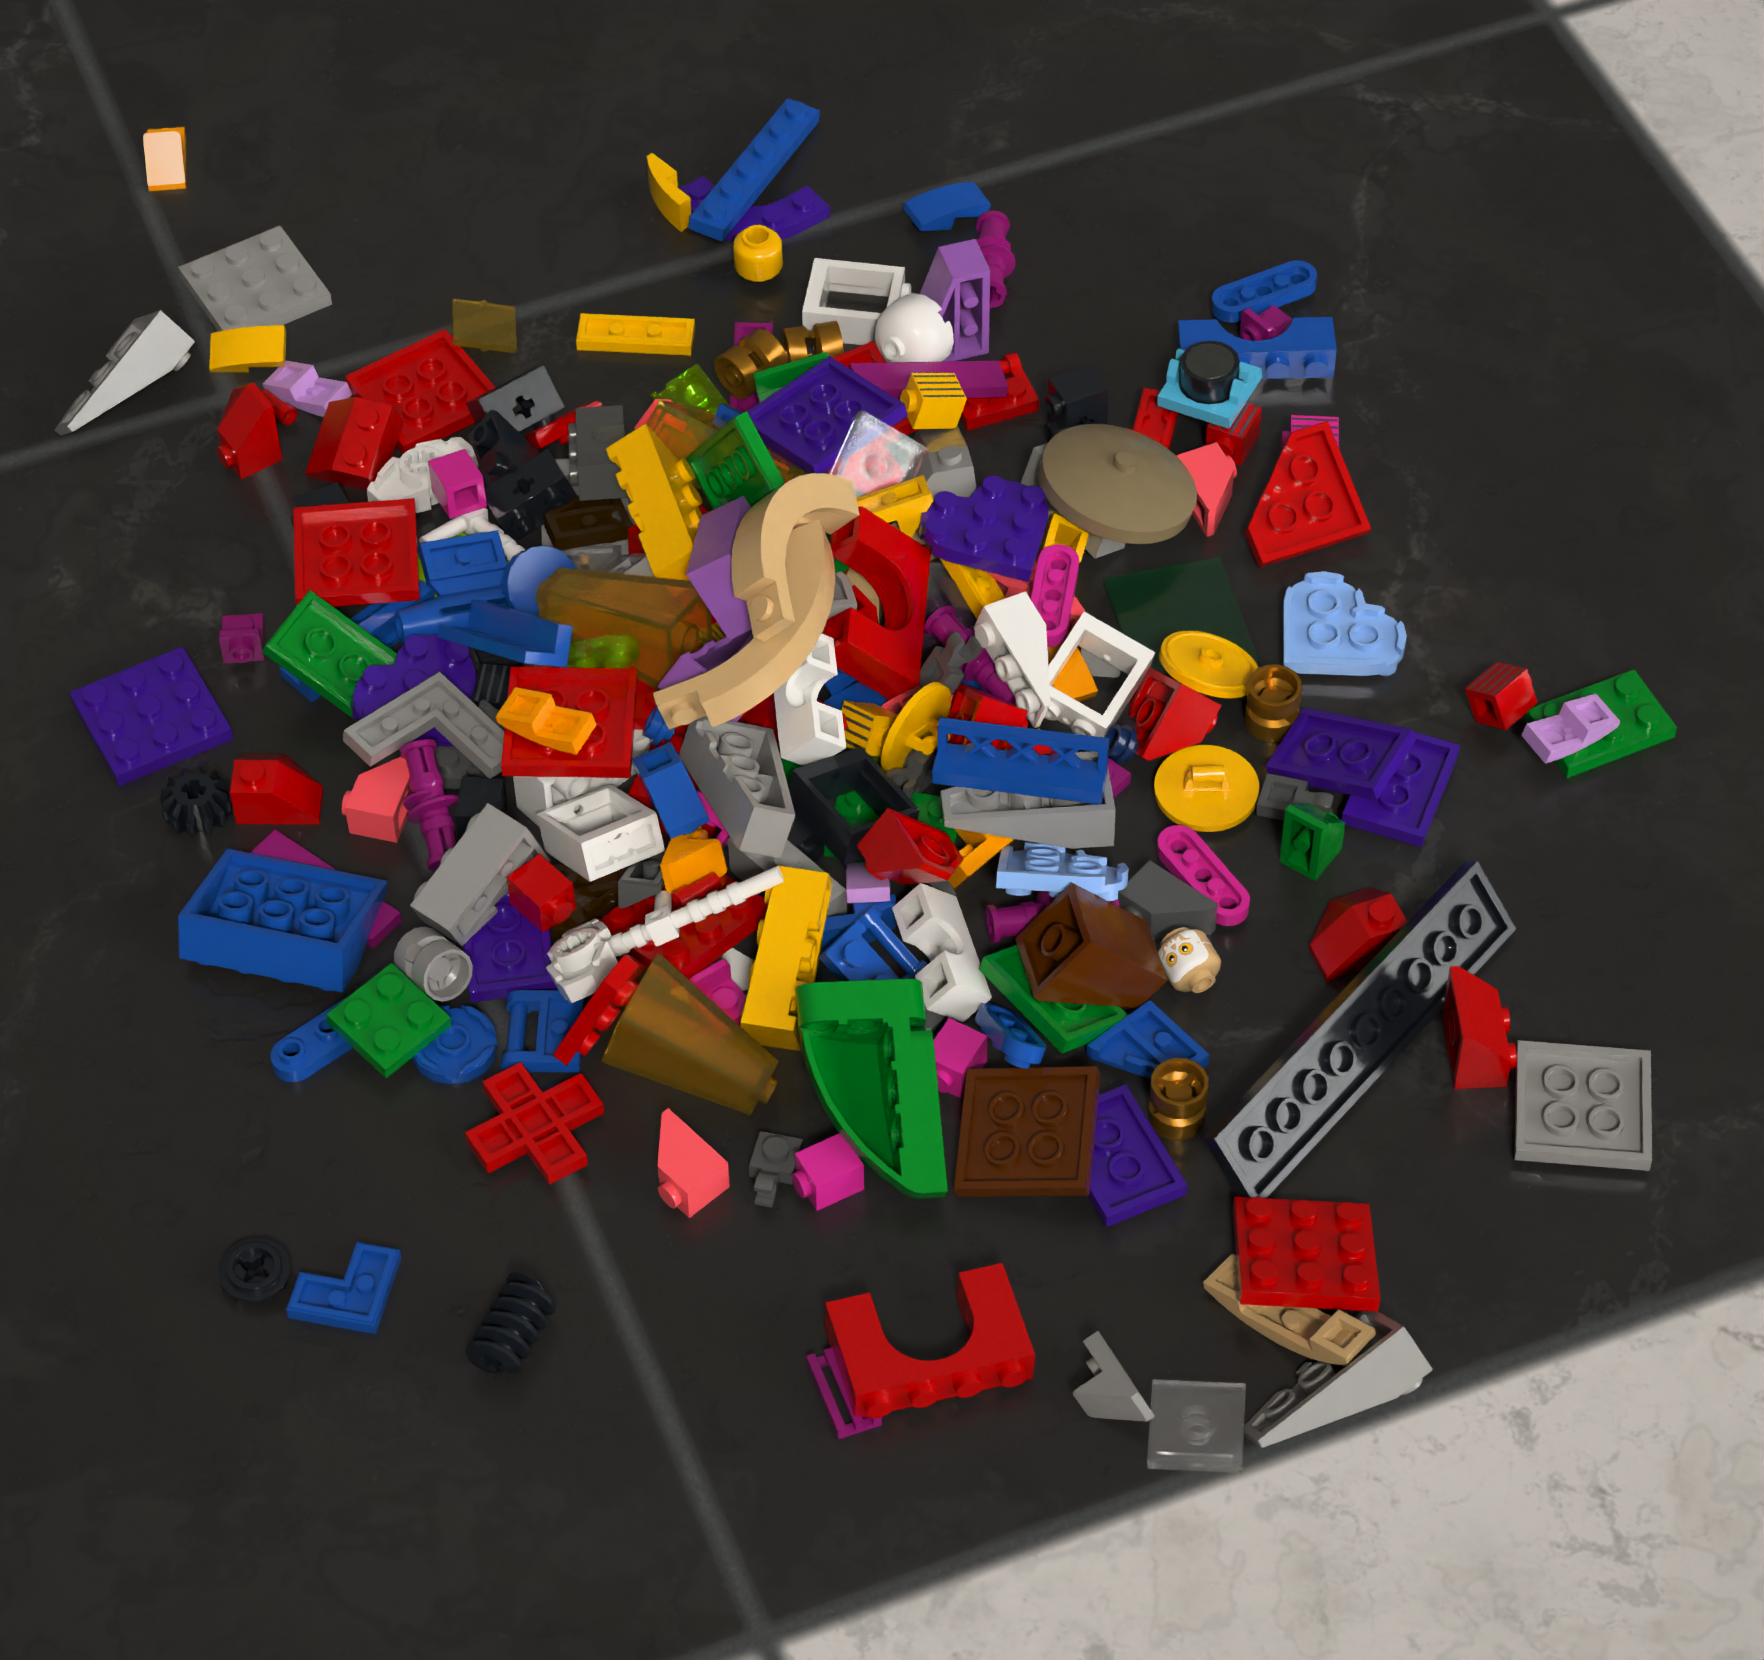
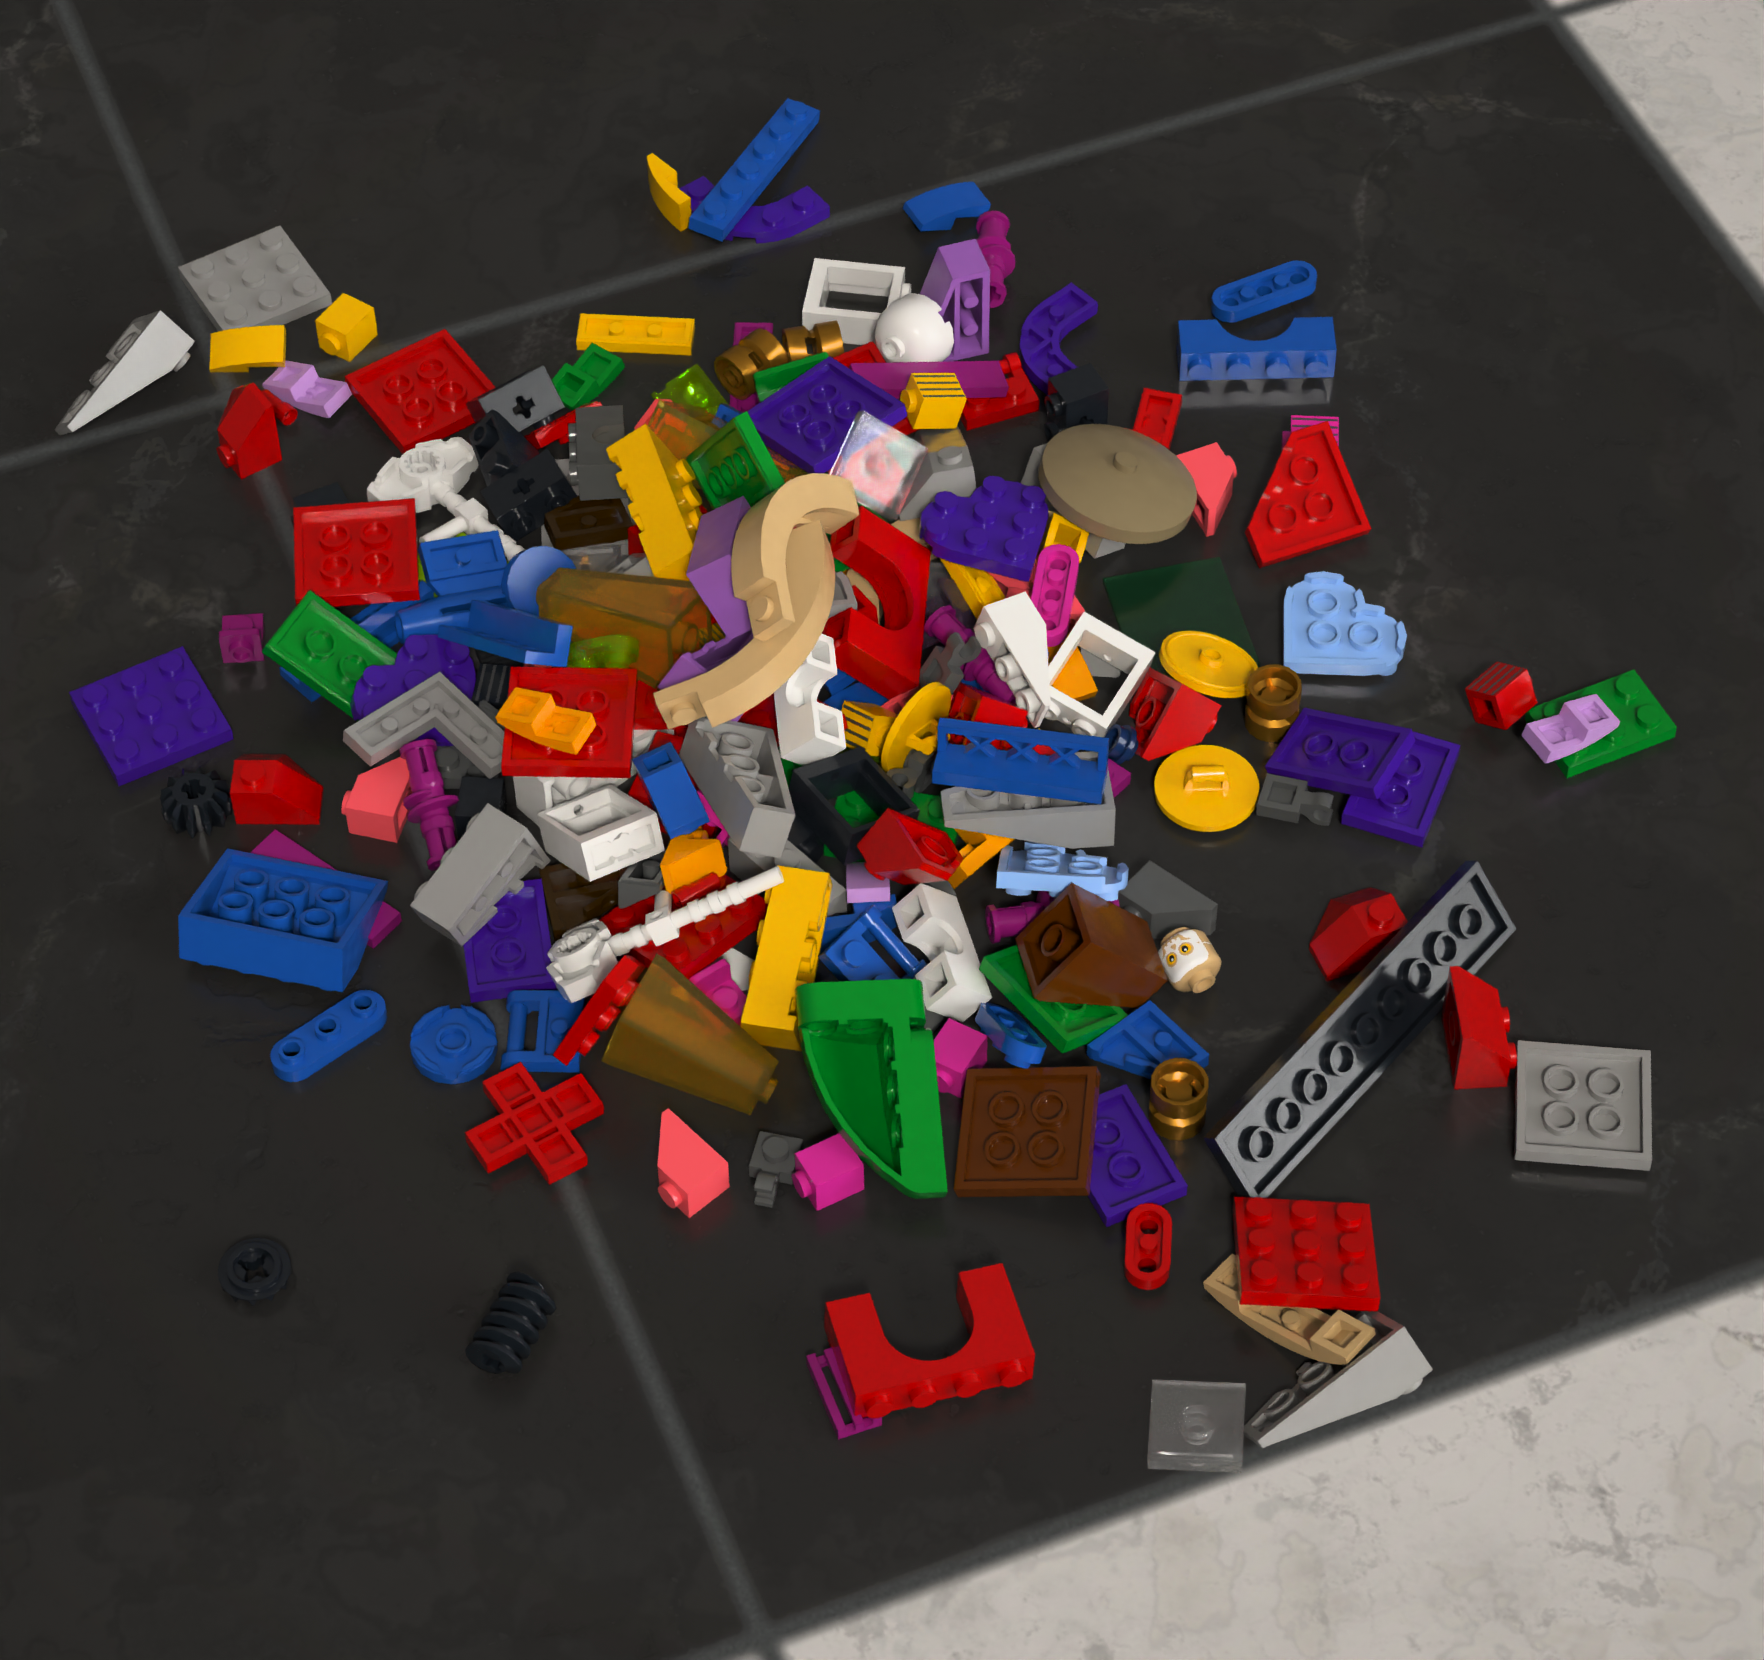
slope [143,127,186,191] -> none
blue tile [286,1242,402,1334] -> none
red slope [305,397,404,491] -> none
green plate [326,963,451,1078] -> none
light grey wheel [394,927,473,1002] -> none
dark pink brick [428,449,487,519] -> none
clear yellow piece [451,299,517,353] -> none
red brick [506,854,576,933] -> none
blue plate [642,705,676,746] -> none
yellow head [733,225,783,282] -> none
yellow slope [856,475,933,538] -> none
light grey slope [1073,1331,1155,1422] -> none
piece [1157,341,1262,429] -> none
dark pink plate [1157,825,1250,926] -> none
red brick [1206,402,1262,466] -> none
magenta bracket [1239,305,1293,341] -> none
green slope [1279,803,1345,881] -> none
none -> yellow brick [315,293,378,362]
none -> green slope [552,343,625,410]
none -> dark purple plate [1019,282,1098,395]
none -> red plate [1124,1203,1172,1290]

